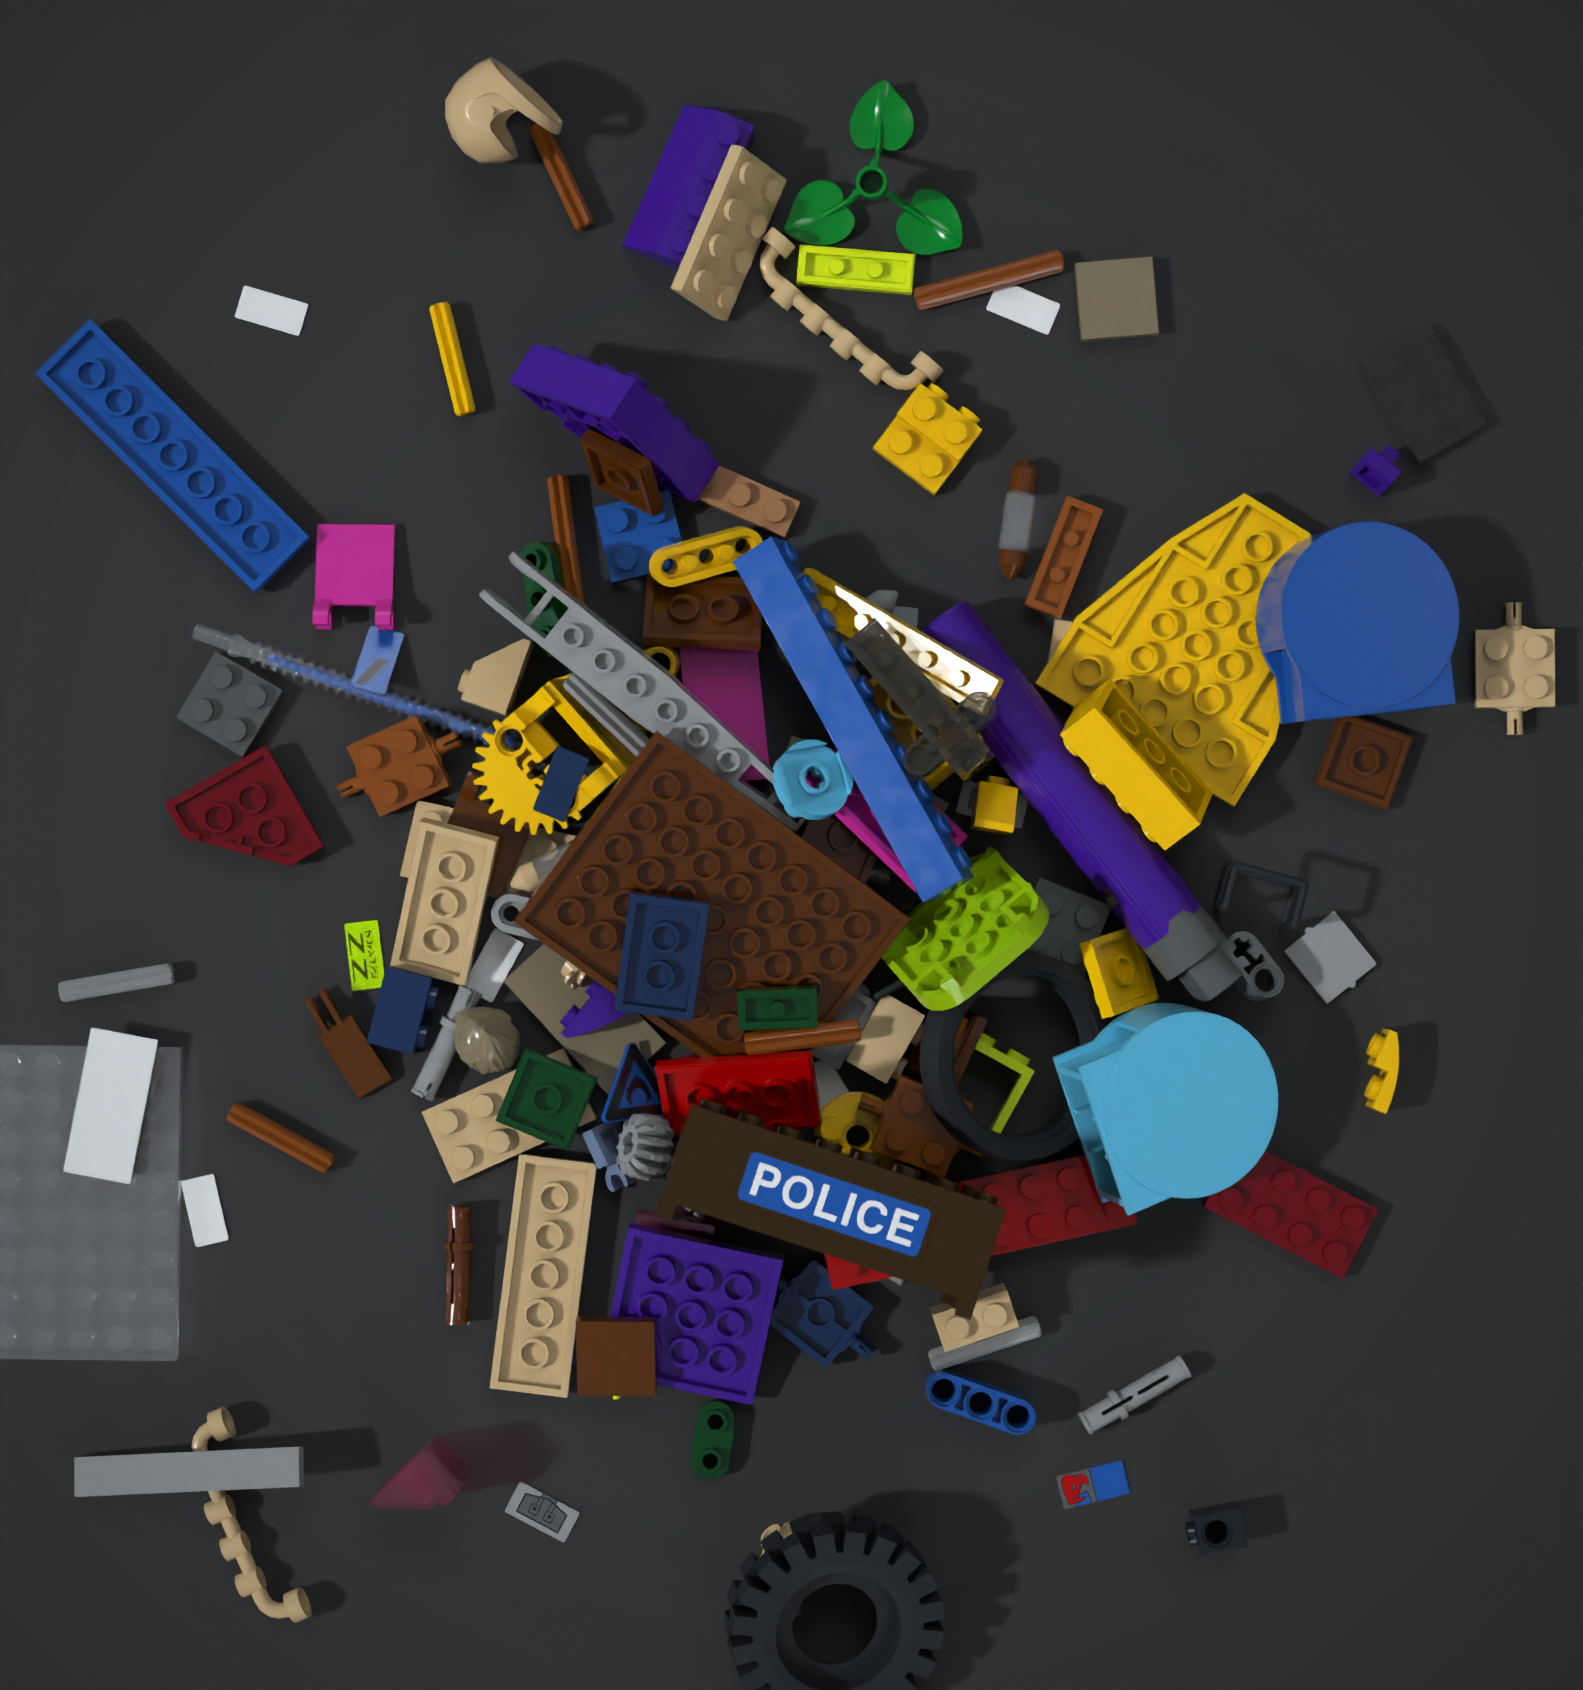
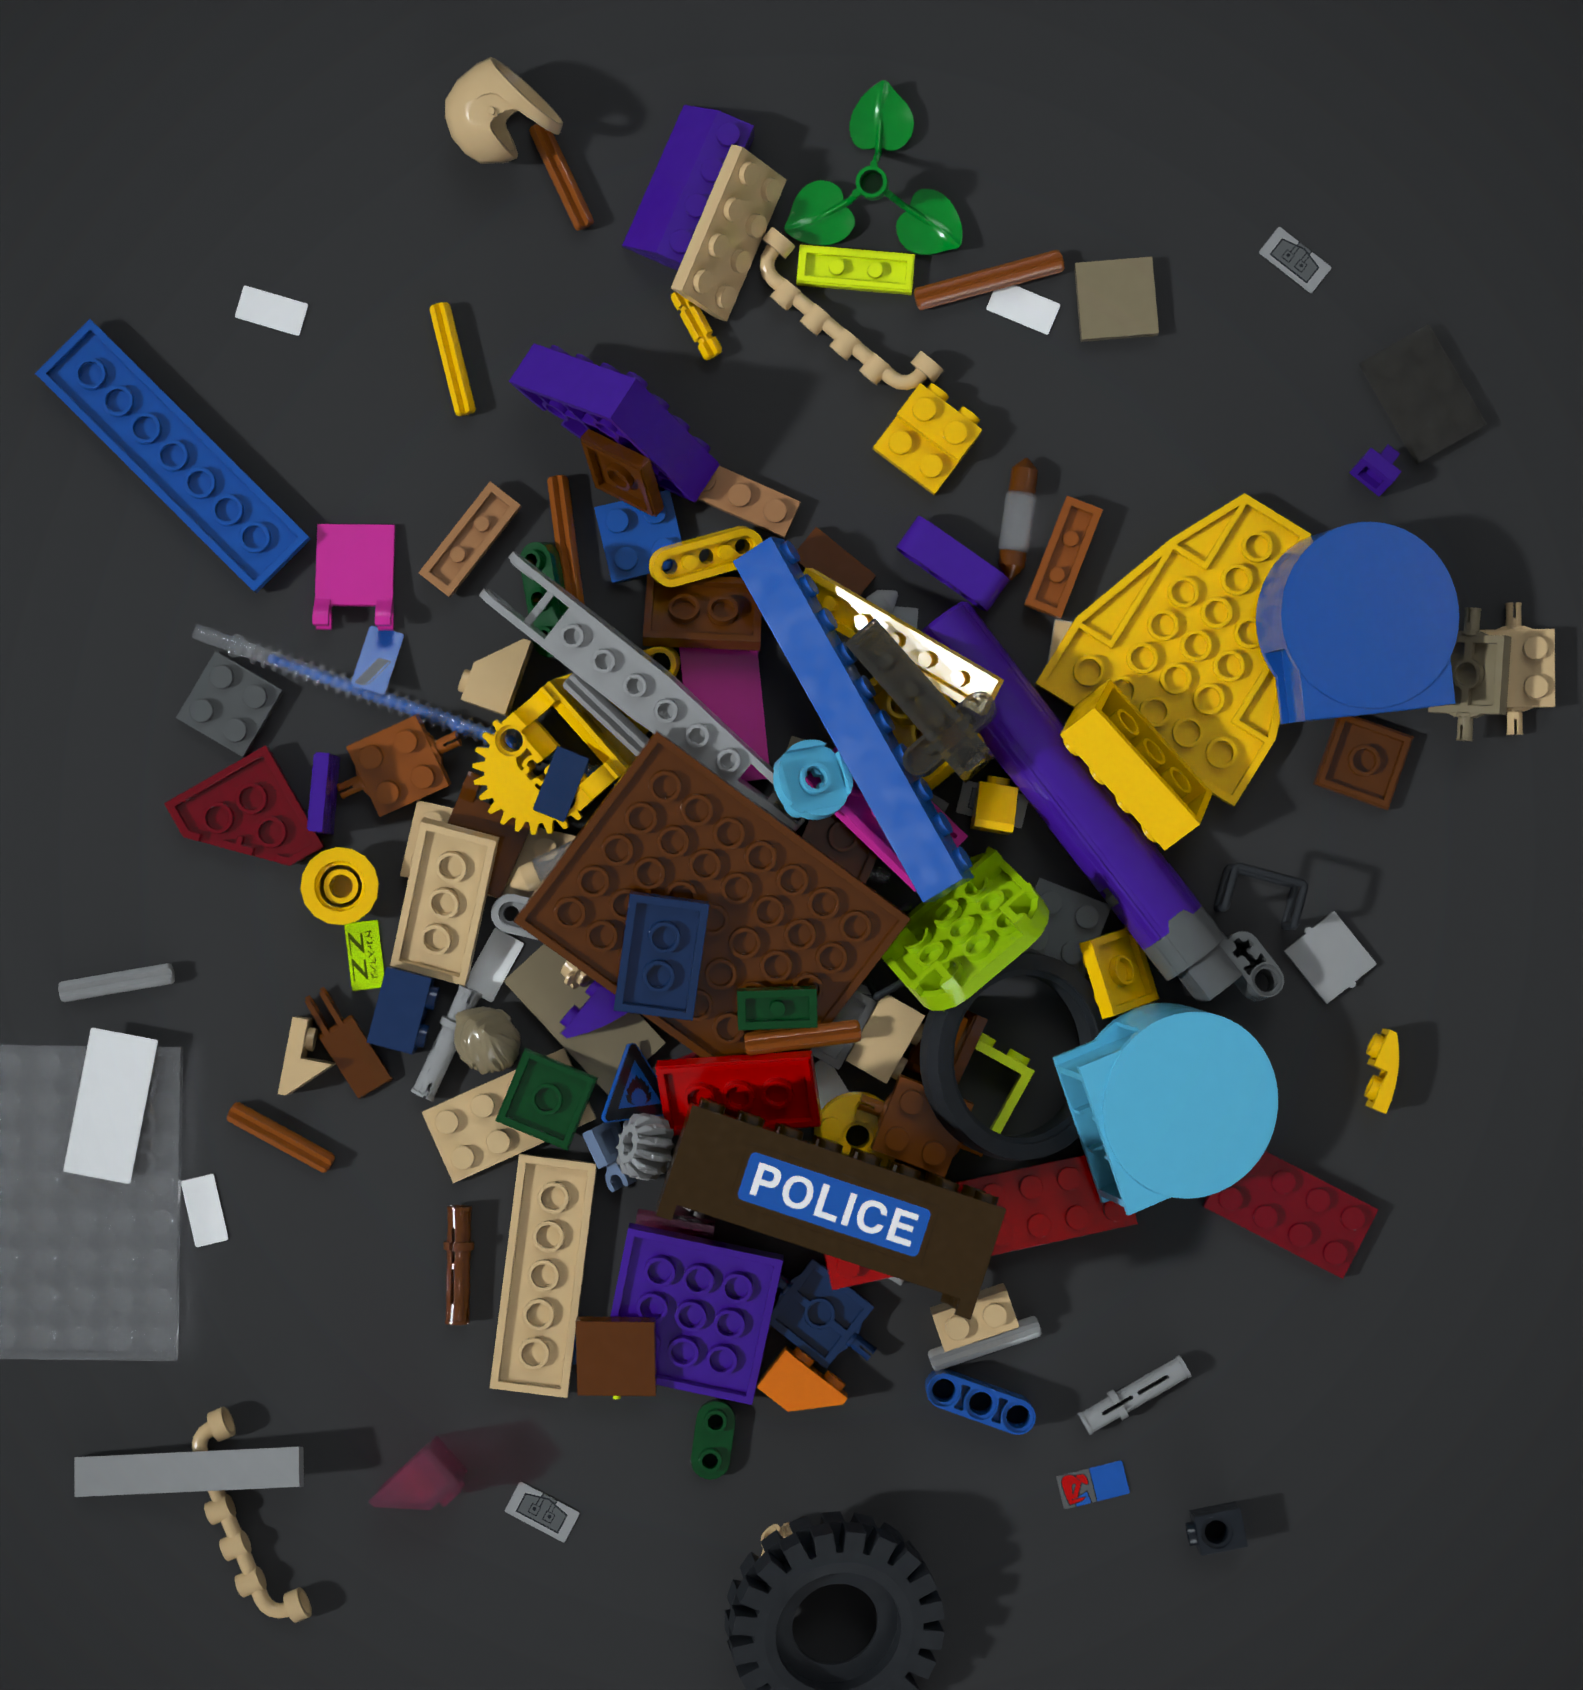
none -> tan slope [278,1016,336,1095]
none -> yellow piece [300,847,379,925]
none -> dark purple tile [307,752,341,835]
none -> medium nougat plate [419,481,522,598]
none -> yellow axle [671,292,722,360]
none -> orange slope [757,1345,848,1412]
none -> reddish brown tile [797,527,876,596]
none -> dark purple beam [895,516,1010,612]
none -> sticker [1259,227,1331,293]
none -> dark tan plate [1428,607,1511,741]

